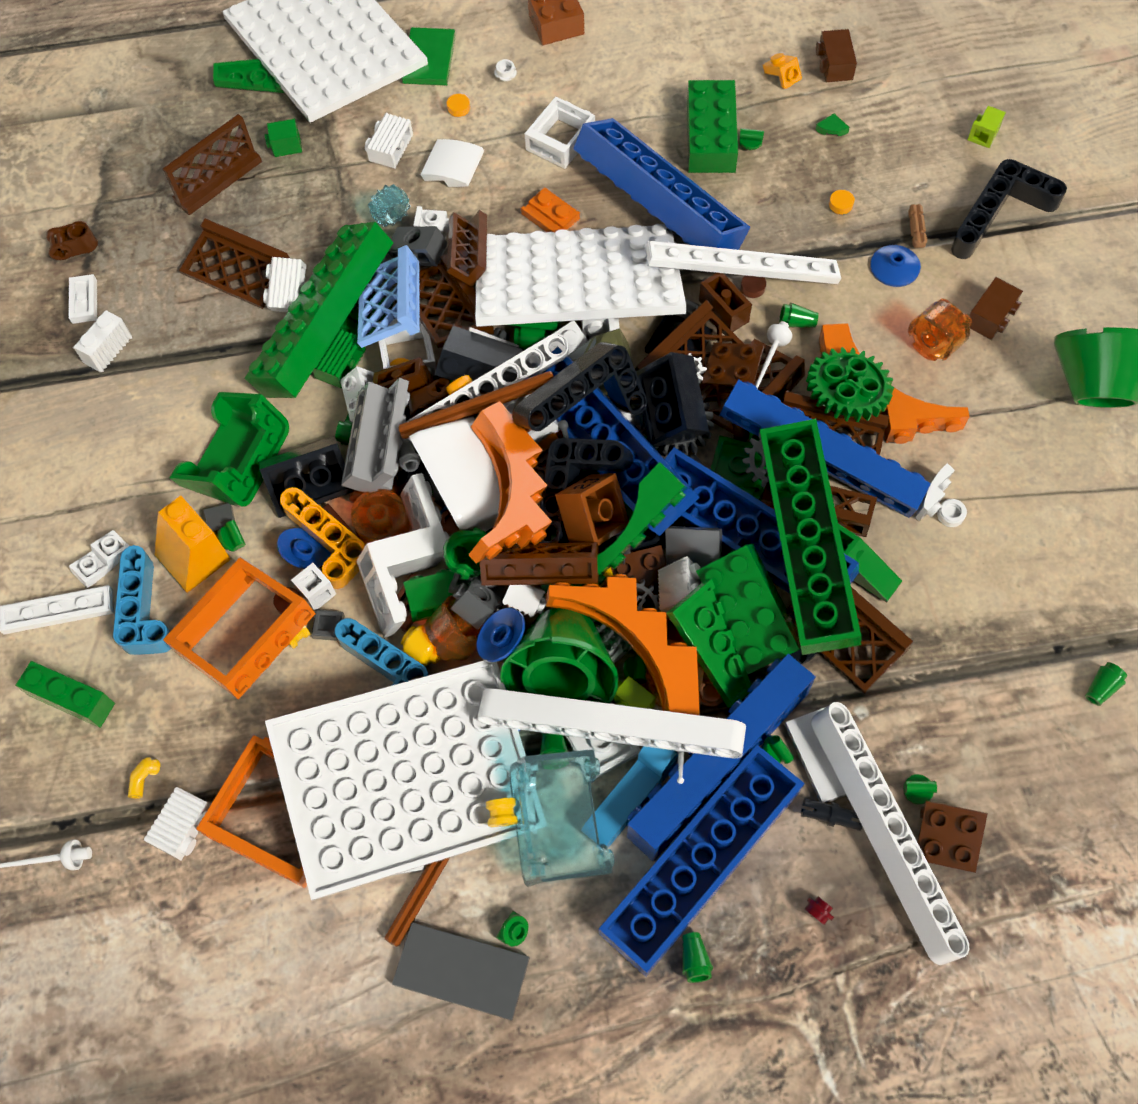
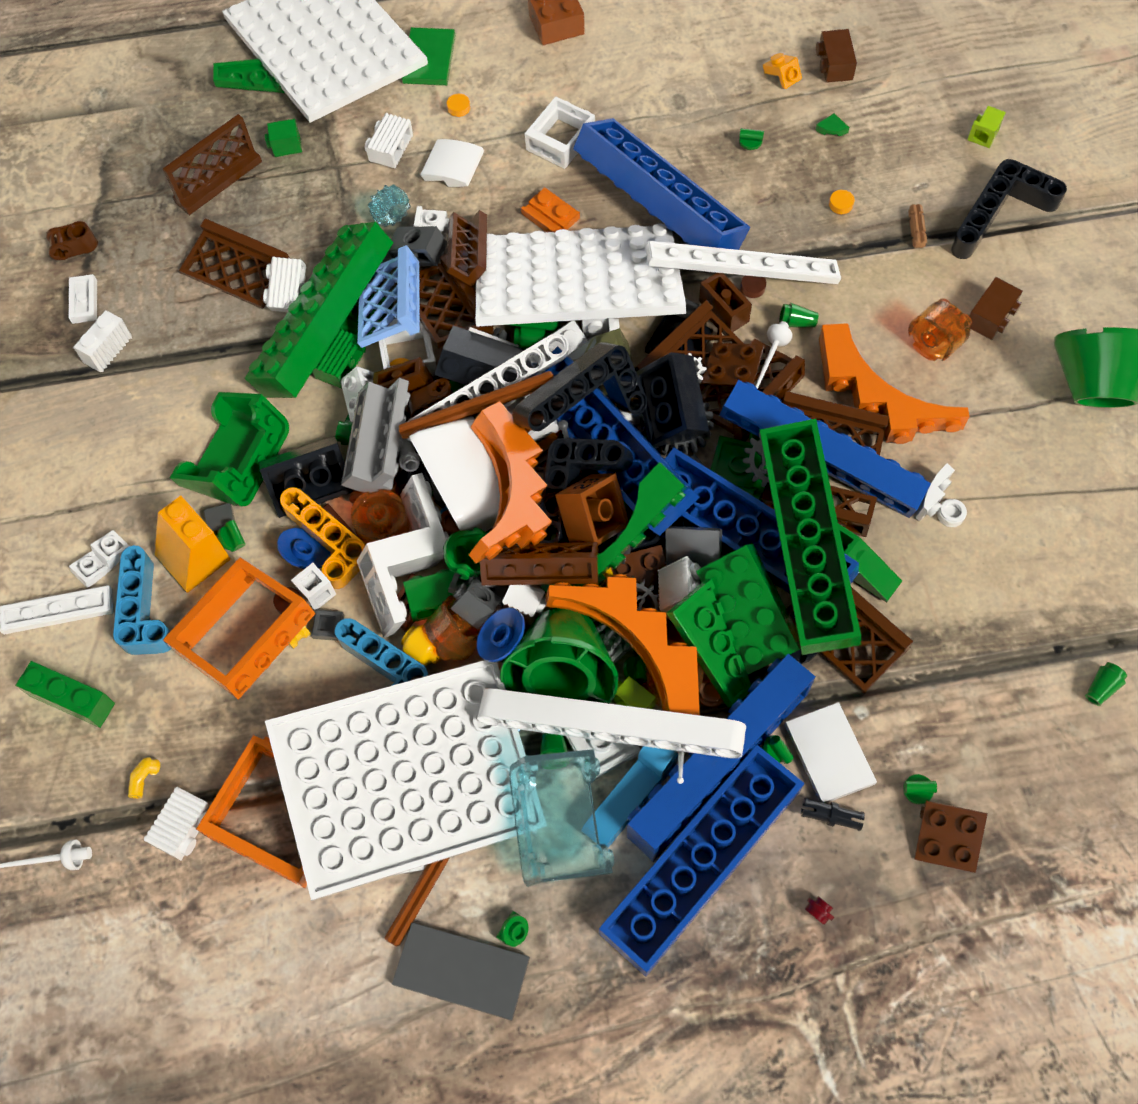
light orange tile [446,375,473,395] -> none
yellow wheel [486,798,518,827] -> none
white plate [494,59,517,82] -> none
green cone [682,932,713,983] -> none
green brick [687,80,738,173] -> none
green gear [806,347,894,422] -> none
white beam [812,702,969,965] -> none
blue dish [870,245,921,287] -> none

